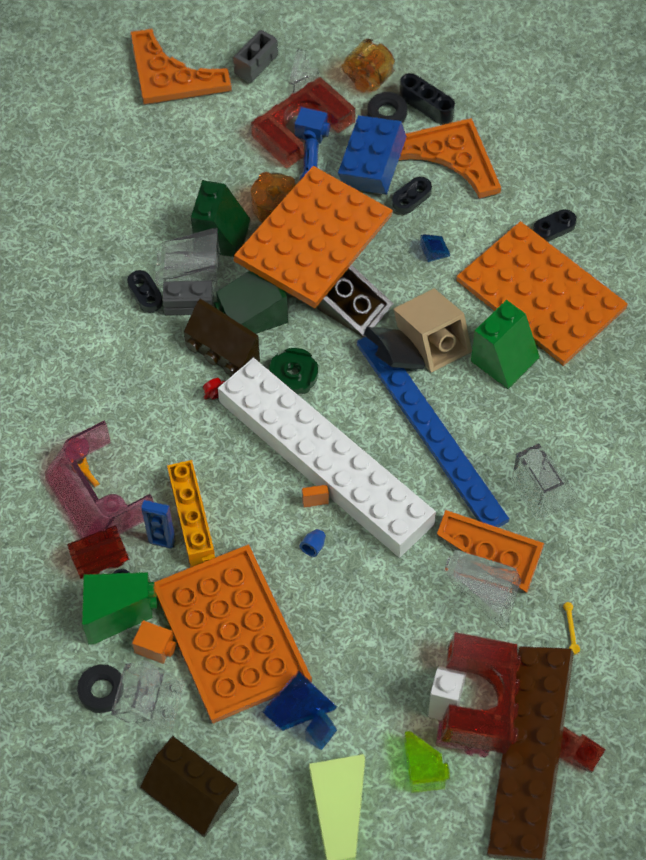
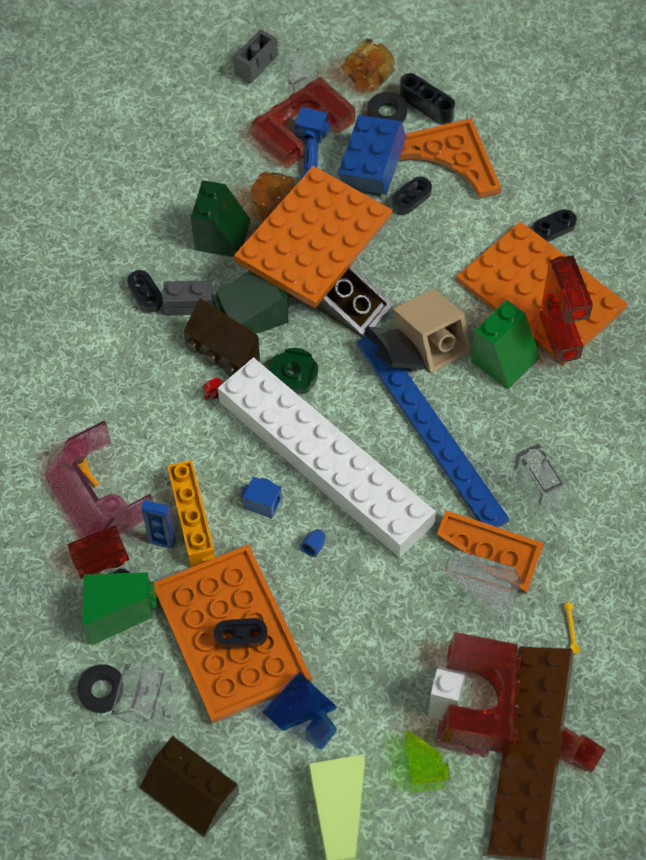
orange plate [131,29,232,104] -> none
orange brick [132,620,176,664] -> none
clear slope [155,228,220,295] -> none
orange tile [302,485,329,507] -> none
clear blue slope [420,234,450,262] -> none
none -> black plate [214,618,268,649]
none -> blue brick [241,476,282,519]
none -> clear red arch [539,255,593,364]

